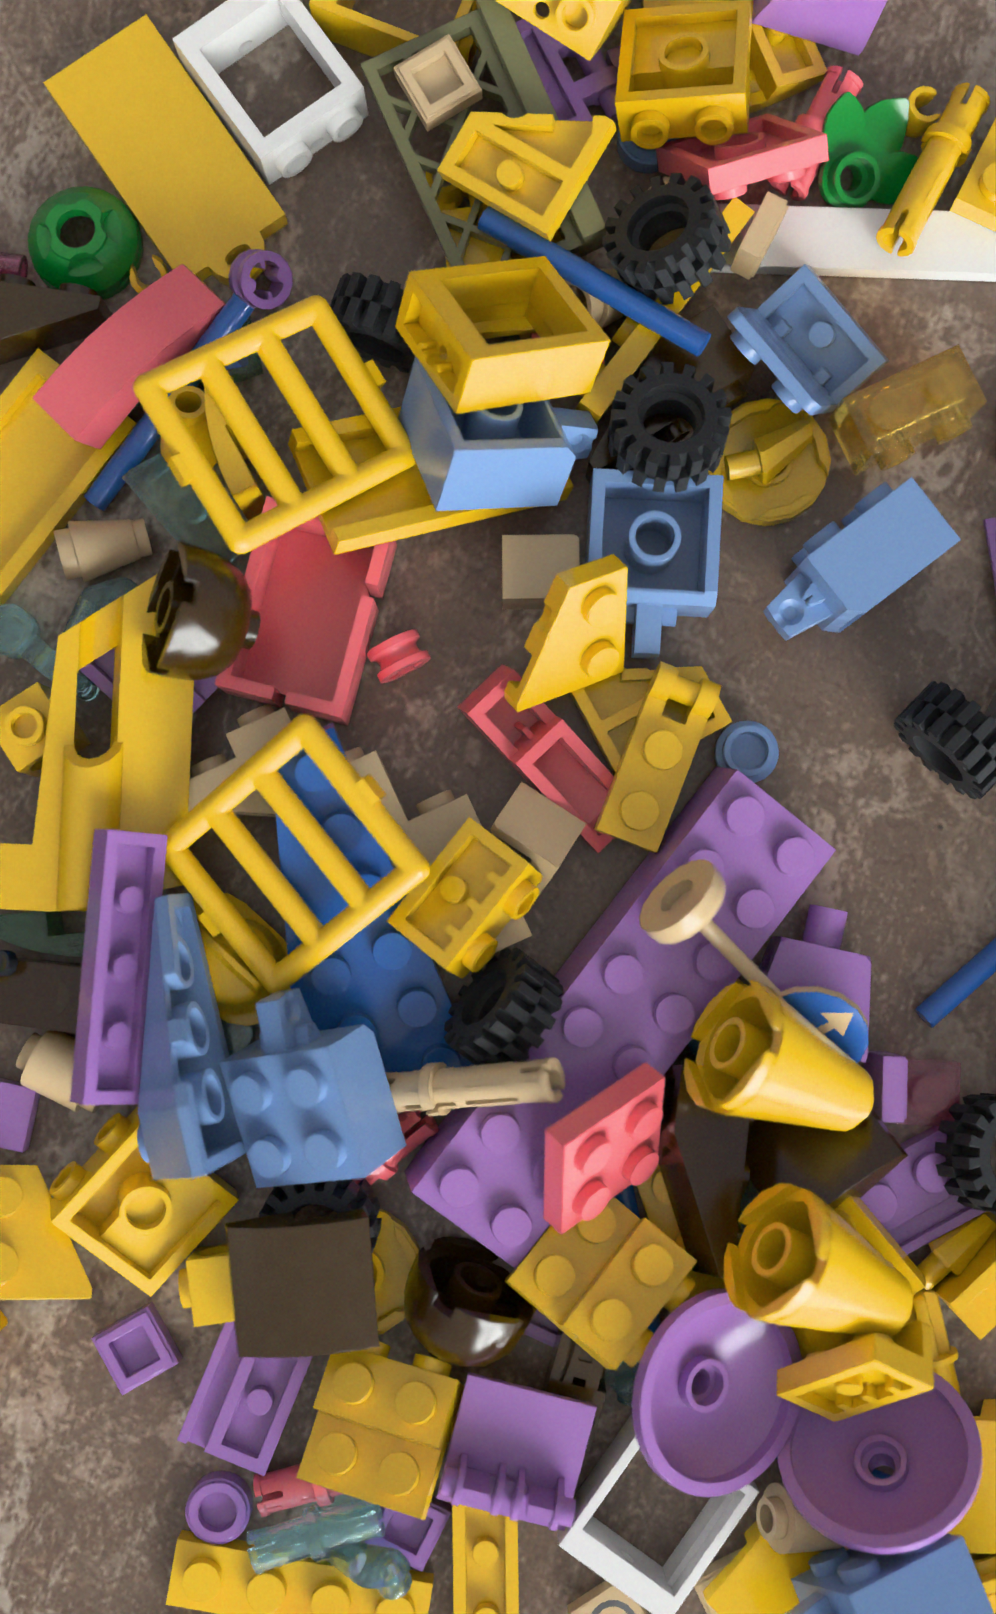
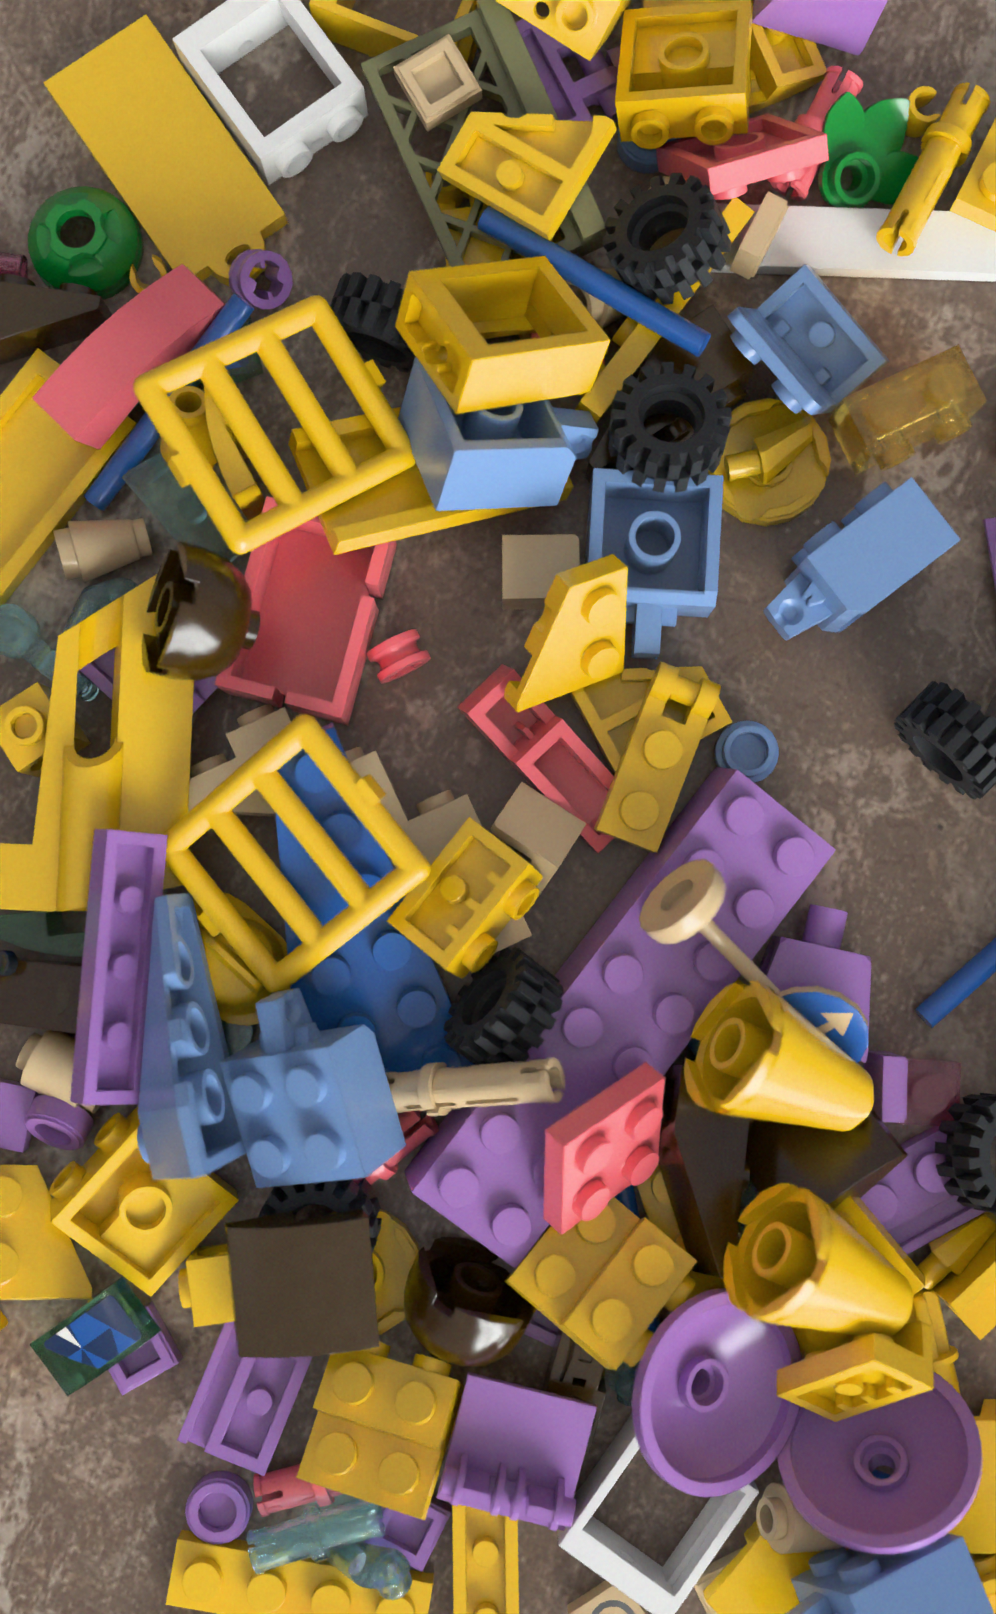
none -> medium lavender tile [24,1095,94,1150]
none -> slope [29,1277,161,1396]

